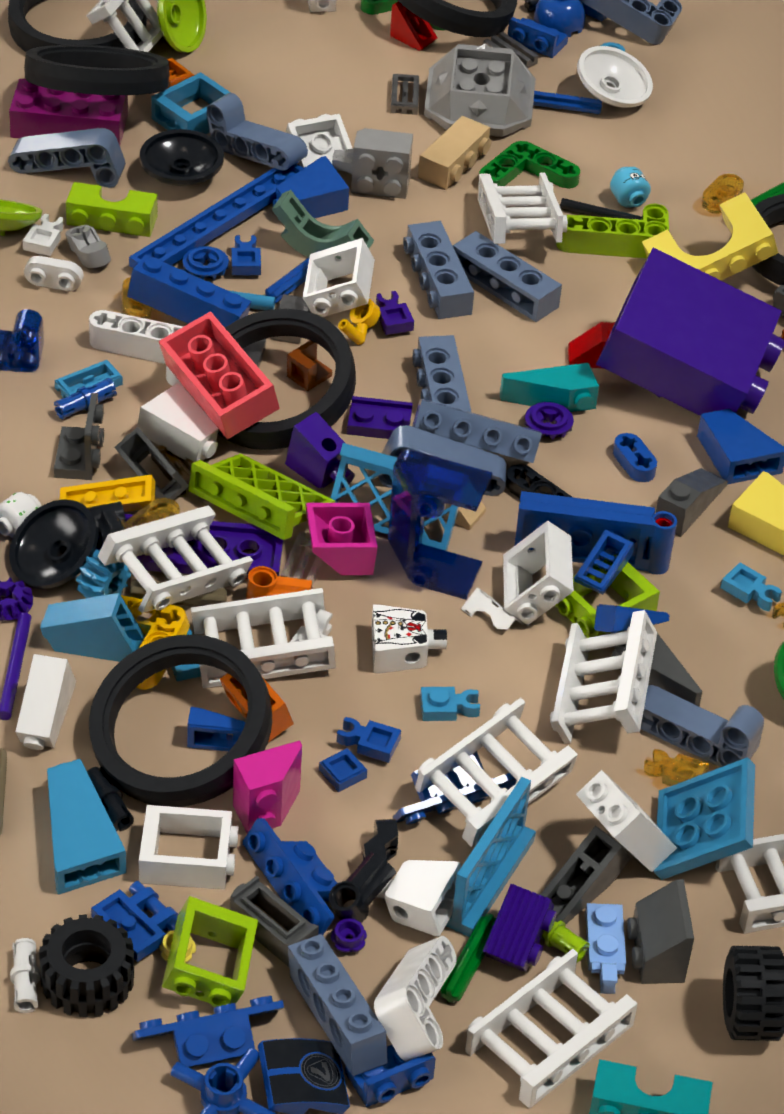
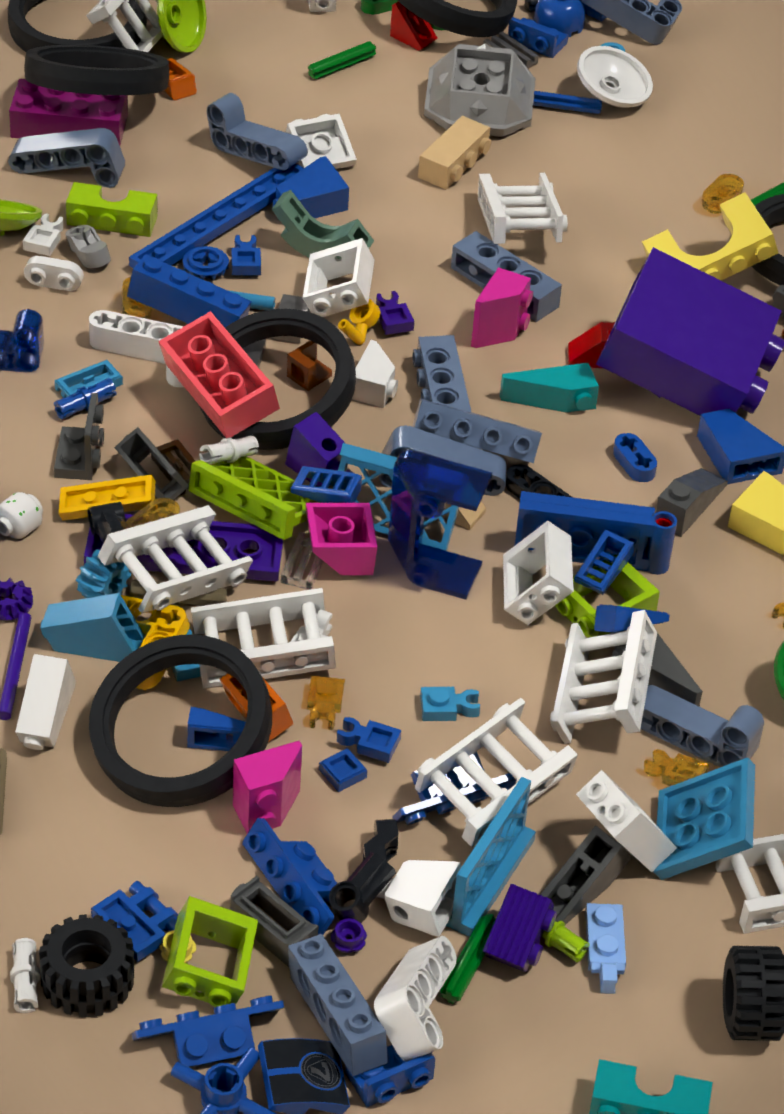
black dish [9,499,99,589] -> none
dark azure slope [47,759,126,895] -> none
black pin [87,767,134,831] -> none
white slope [137,383,219,462] -> none
white window [139,805,238,890] -> none
black dish [140,129,224,186] -> none
dark azure window [151,72,231,134] -> none
orange piece [246,566,312,599] -> none
blue axle [265,251,318,303] -> none
light grey hinge [332,128,413,199] -> none
dark purple plate [347,396,413,439] -> none
white torso [371,605,447,673] -> none
flat silver tile [391,74,419,115] -> none
sand blue brick [403,221,474,319] -> none
white piece [461,587,524,630] -> none
white fence [465,949,638,1109] -> none
green beam [478,141,580,189] -> none
dark purple gear [525,402,574,440] -> none
lime beam [556,203,669,259] -> none
black bar [560,198,642,220] -> none
medium azure head [610,167,651,208] -> none
dark grey slope [627,879,694,984] -> none
dark azure plate [720,562,782,611] -> none
none -> white pin [199,435,259,465]
none -> blue slope [291,466,362,503]
none -> clear yellow plate [307,676,345,730]
none -> green axle [308,41,376,79]
none -> white slope [352,340,398,408]
none -> dark pink slope [471,267,533,348]

